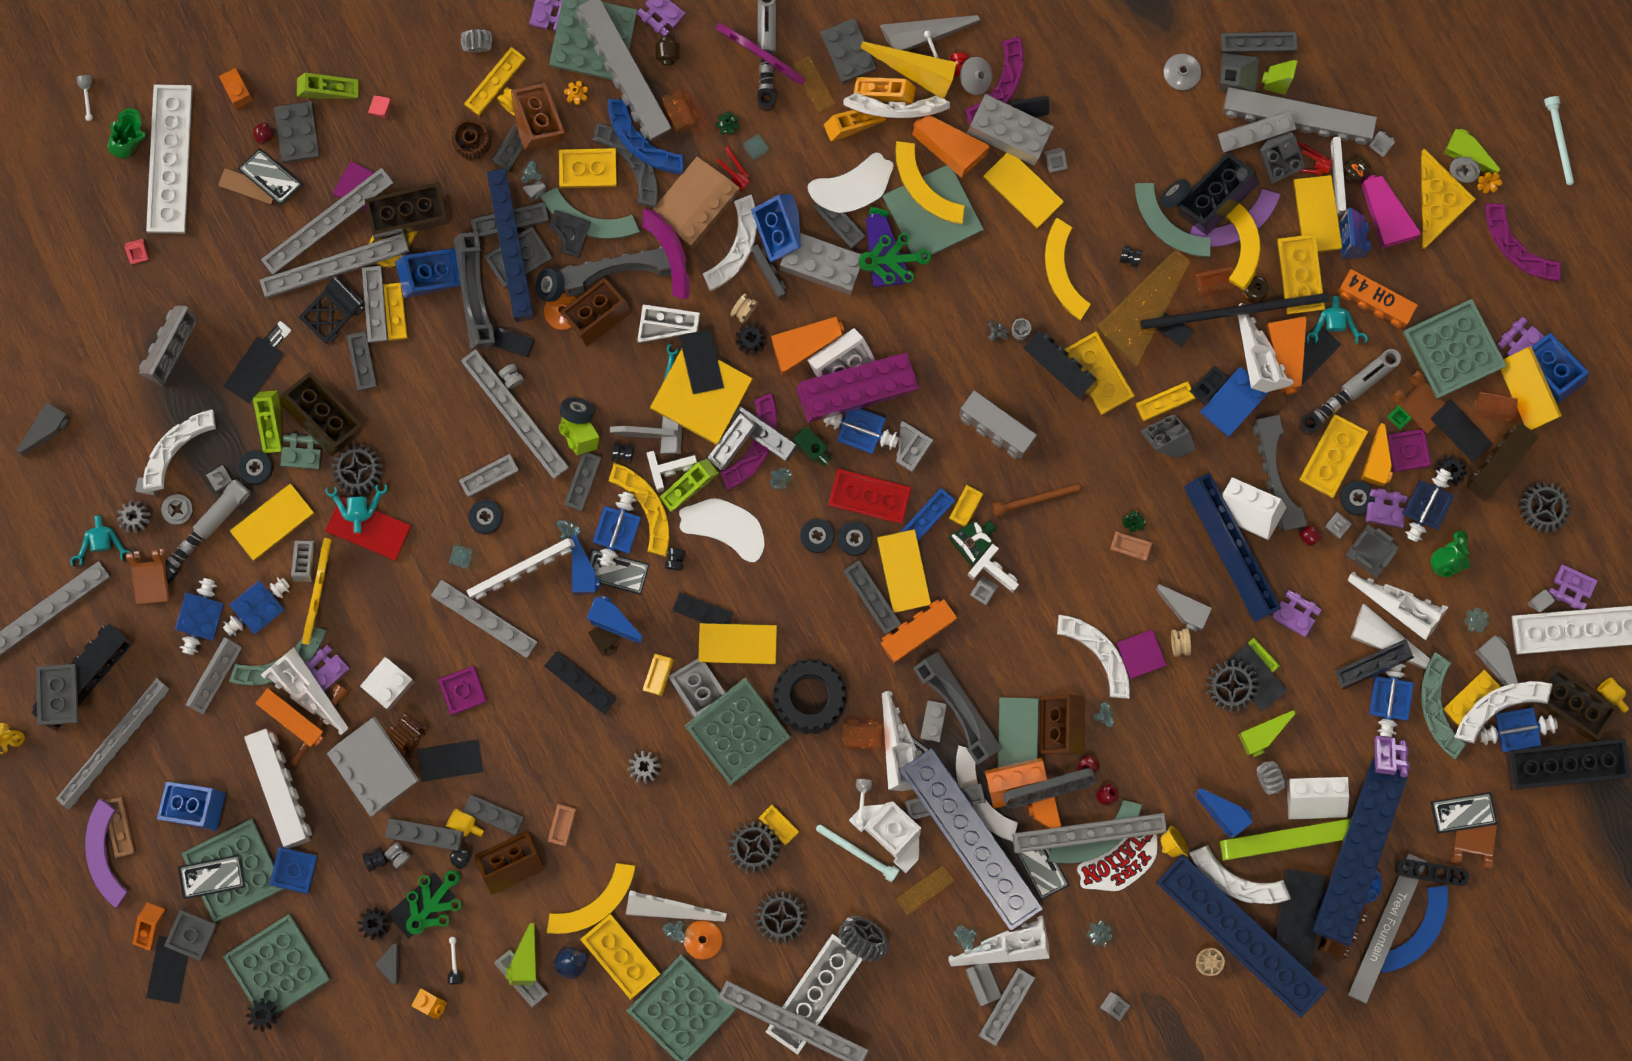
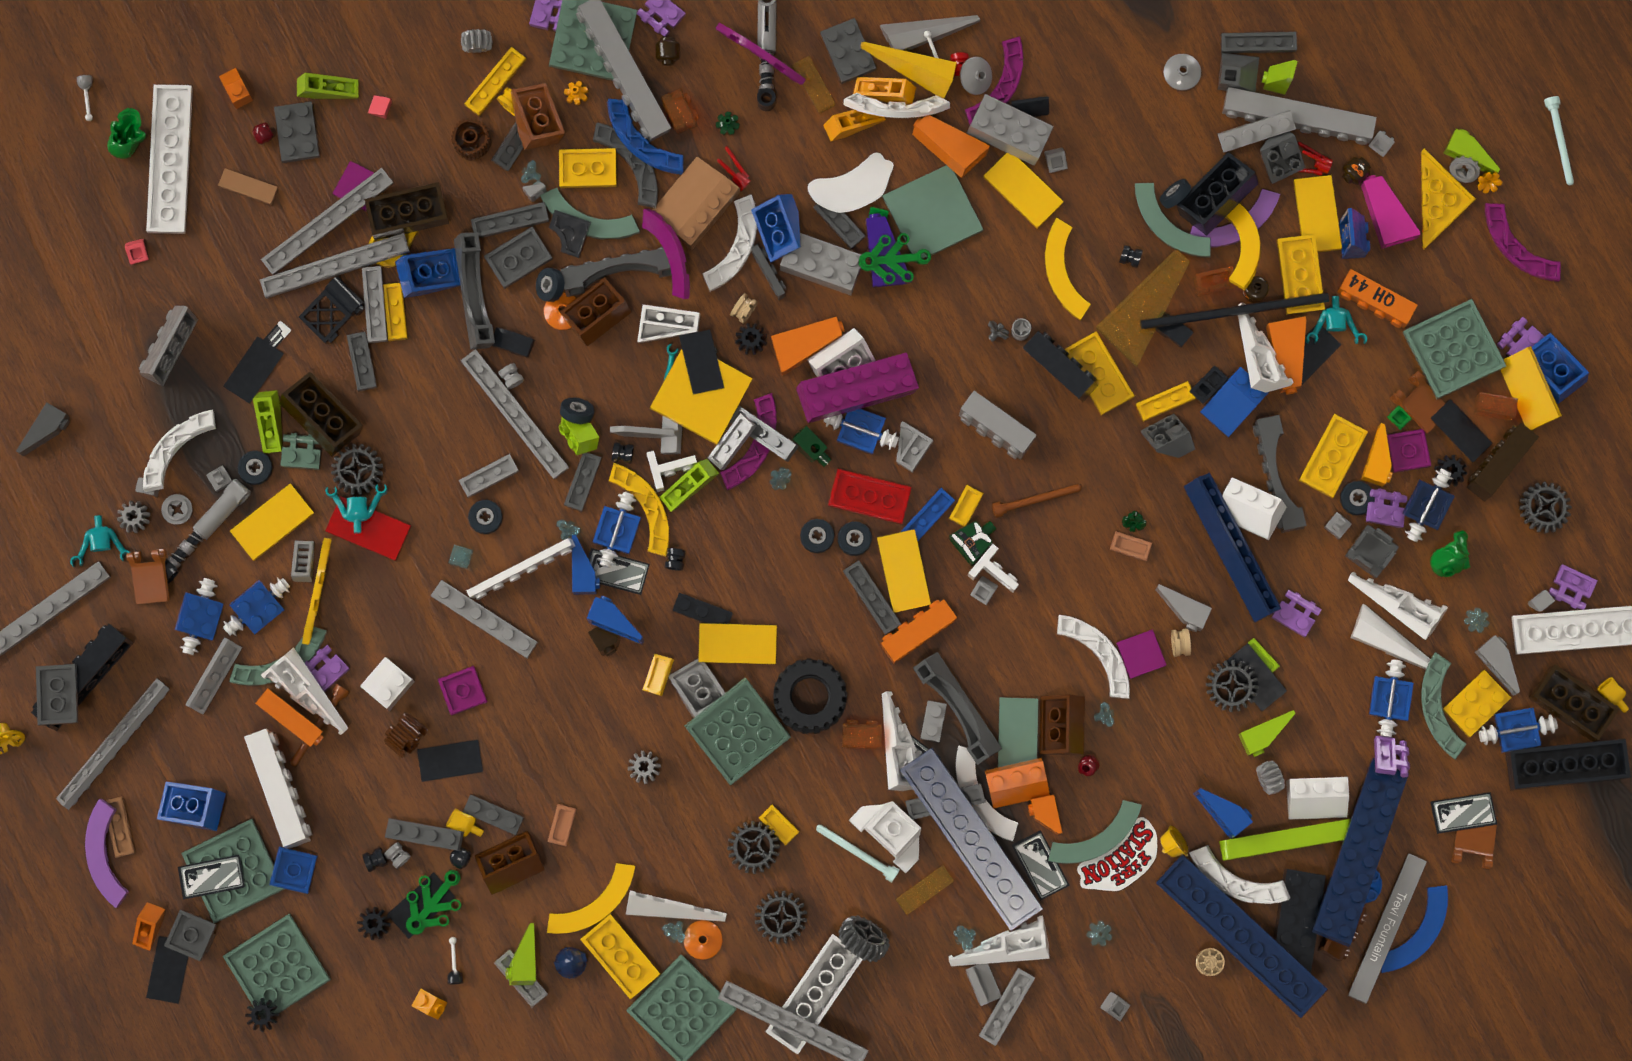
sticker [237,148,304,205] -> none
light grey slope [327,717,419,817] -> none
dark grey slope [375,944,399,984] -> none
dark blue brick [487,168,534,323] -> none
black plate [544,651,616,715] -> none
white sticker [679,498,764,562] -> none
clear light blue plate [743,134,769,161] -> none
hinge [856,779,872,826] -> none
yellow tile [896,141,965,225] -> none
dark grey beam [1003,769,1097,809] -> none
light grey tile [1012,813,1167,853] -> none
dark red piece [1096,784,1119,806] -> none
piece [1299,349,1401,435] -> none
dark red piece [1299,525,1322,546] -> none
white tile [1330,137,1346,215] -> none
black plate [1335,639,1414,690] -> none
black beam [1395,859,1469,886] -> none
white tile [1455,681,1553,743] -> none

